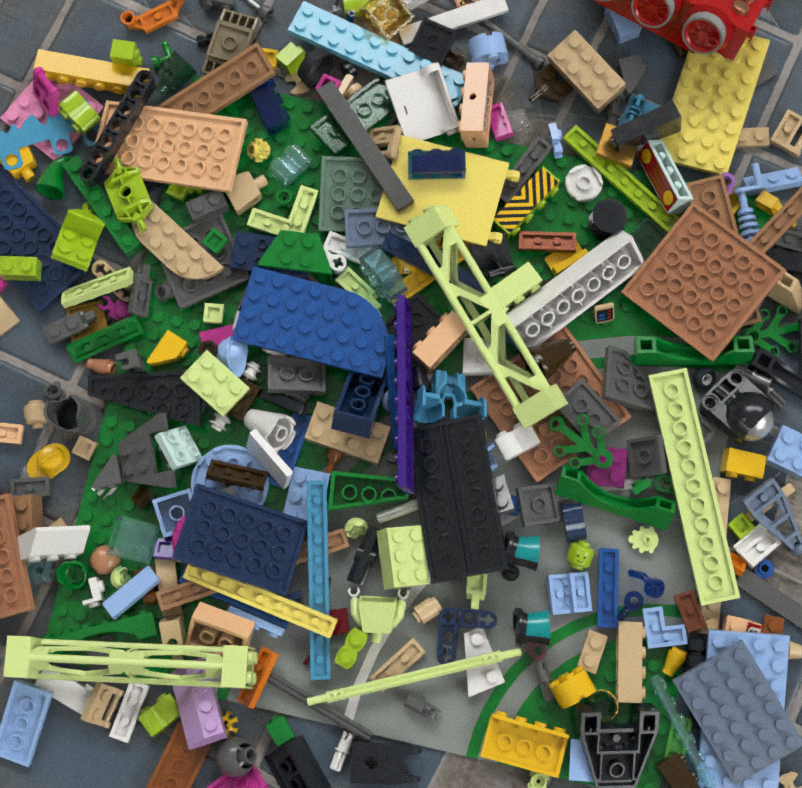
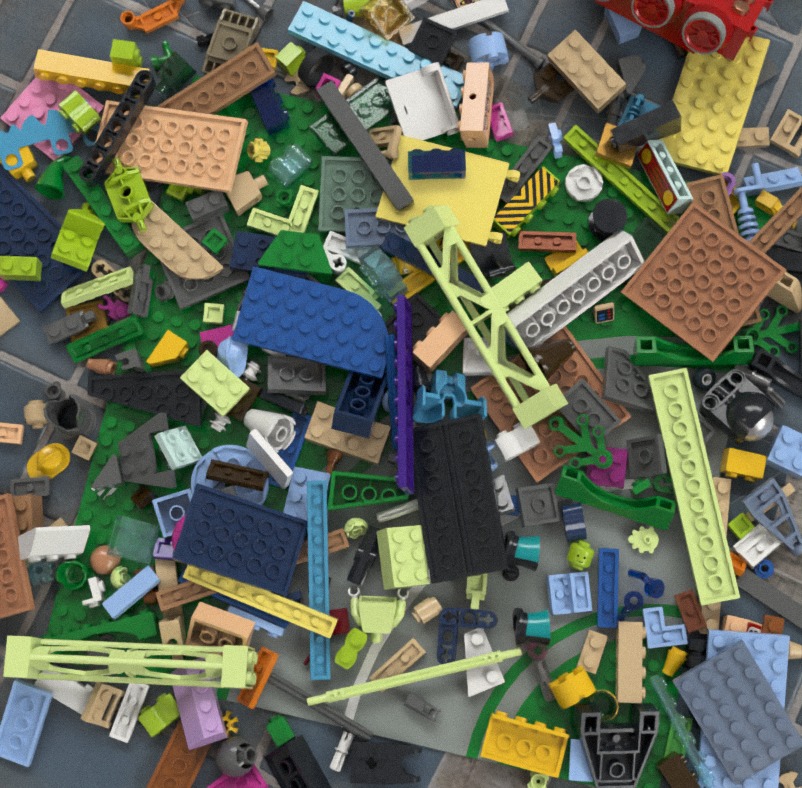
dark pink plate [33,67,61,117] -> none

